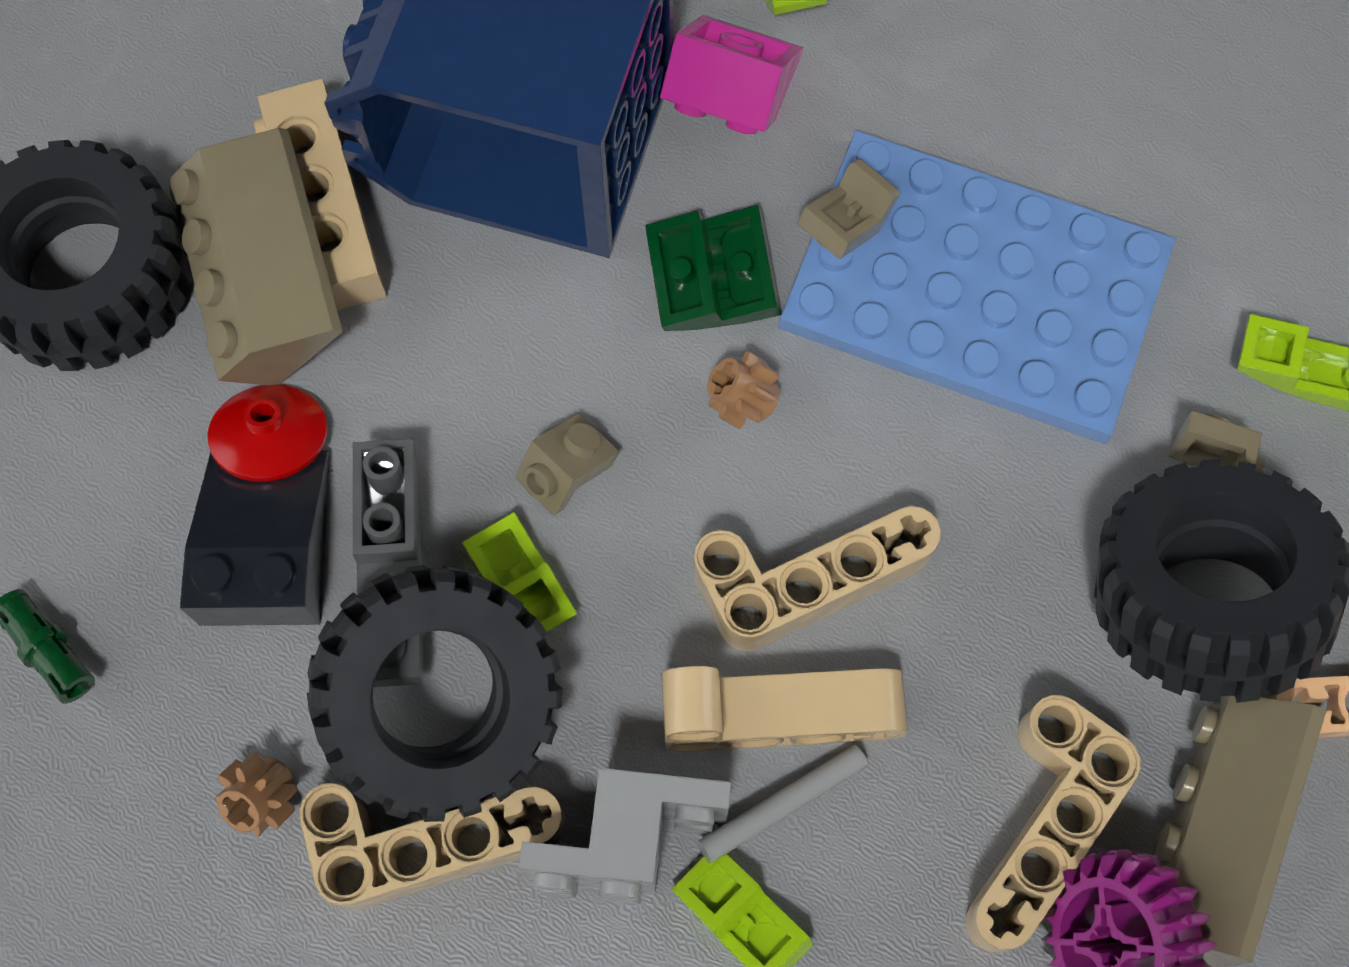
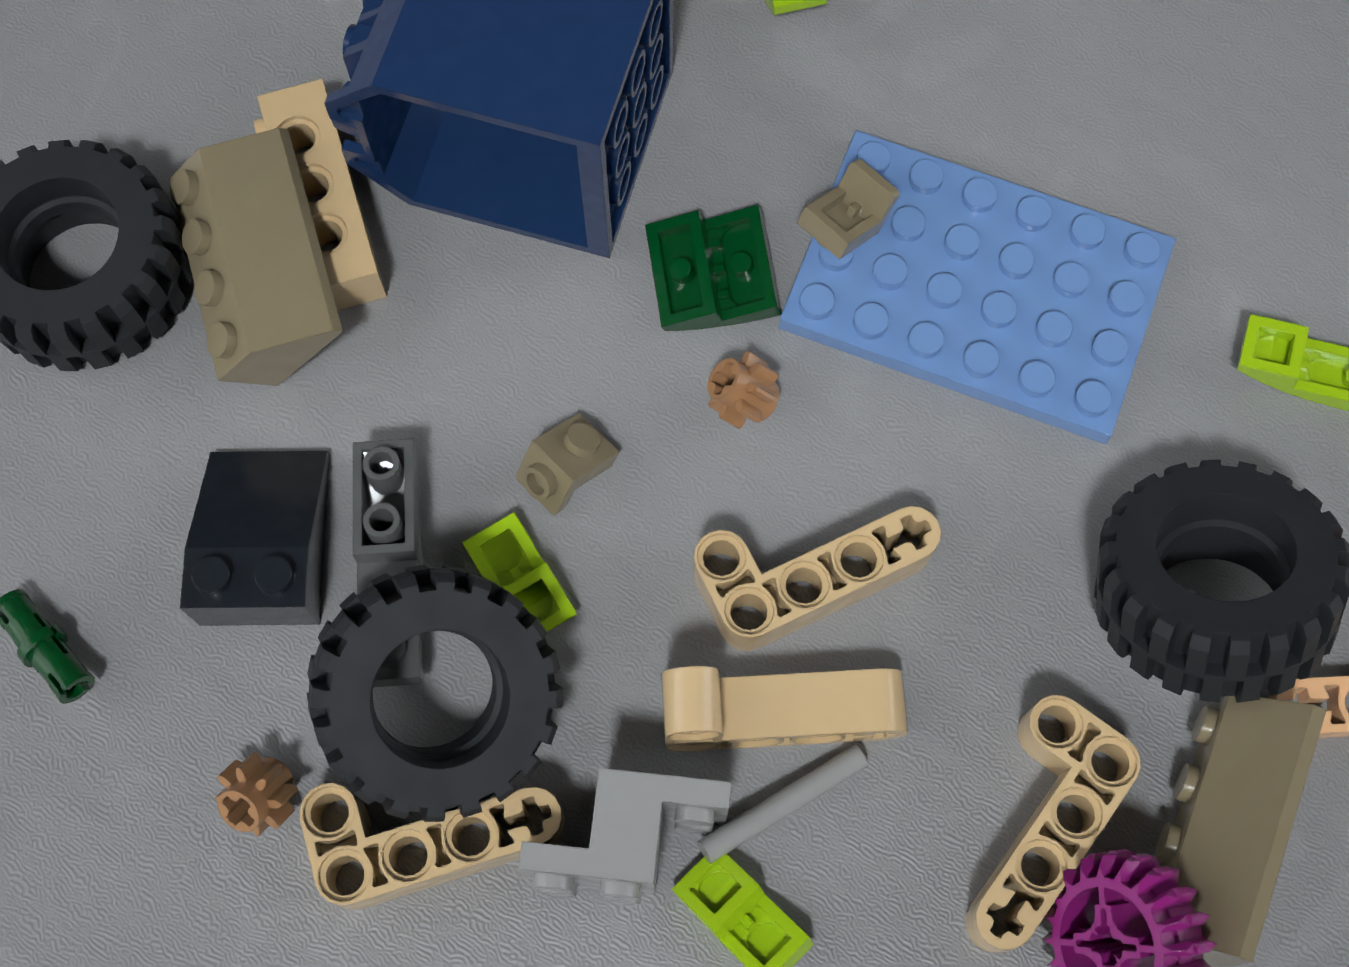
red dish [207,384,327,482] -> none
dark pink slope [660,15,804,134] -> none
dark tan bracket [1169,410,1265,473] -> none

